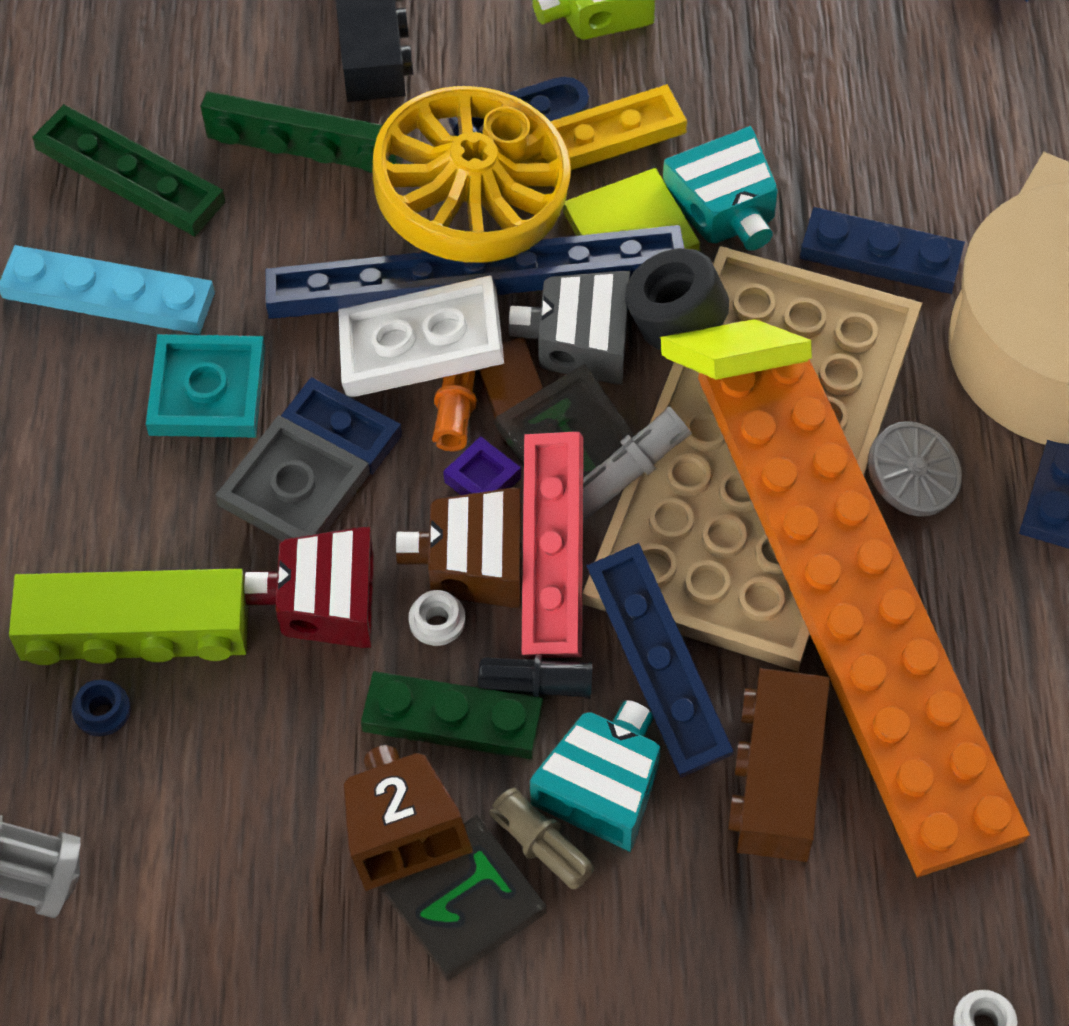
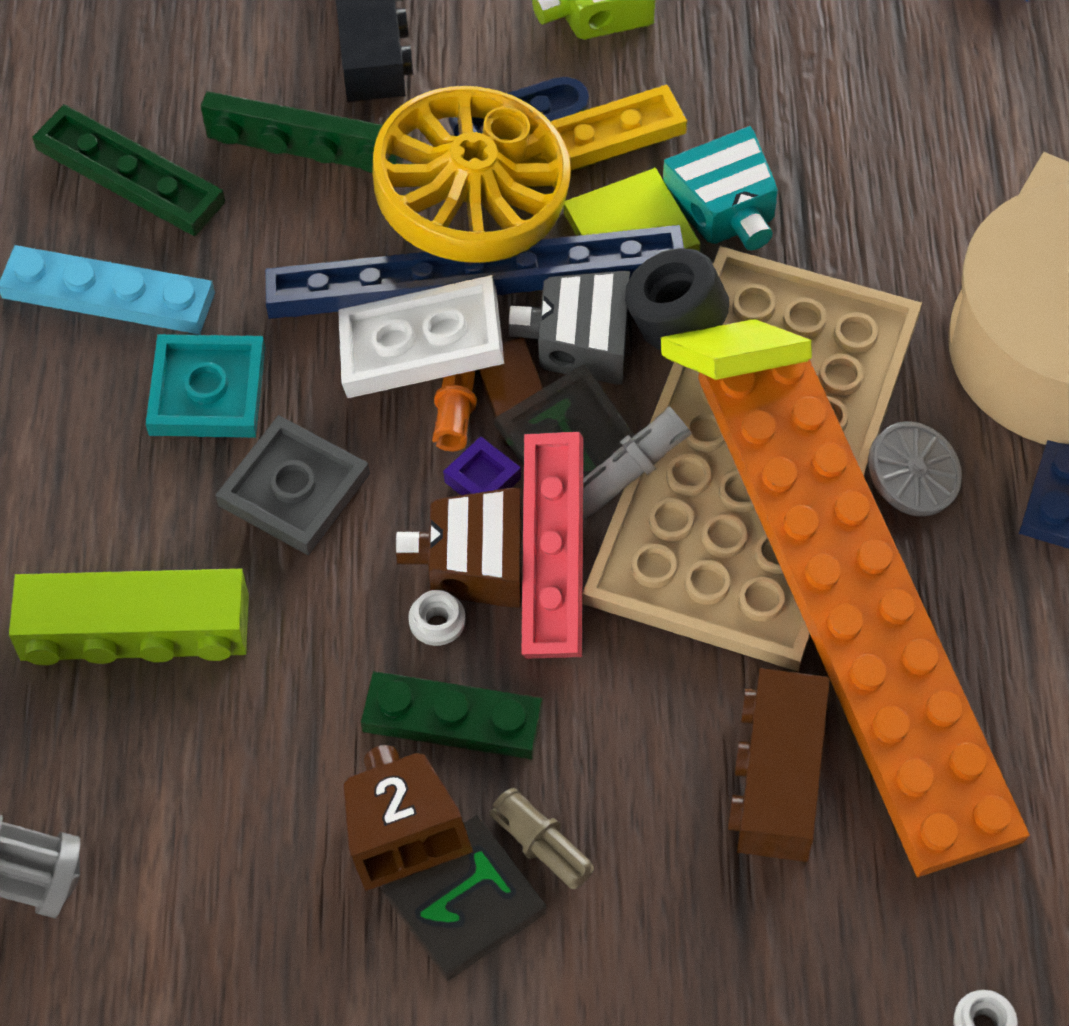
dark blue plate [72,679,131,736] -> none
dark red torso [244,527,374,648] -> none
dark blue plate [281,377,402,475] -> none
black axle [478,654,593,699] -> none
teal torso [530,700,660,852] -> none
dark blue plate [587,543,734,778] -> none
dark blue plate [800,207,965,294] -> none

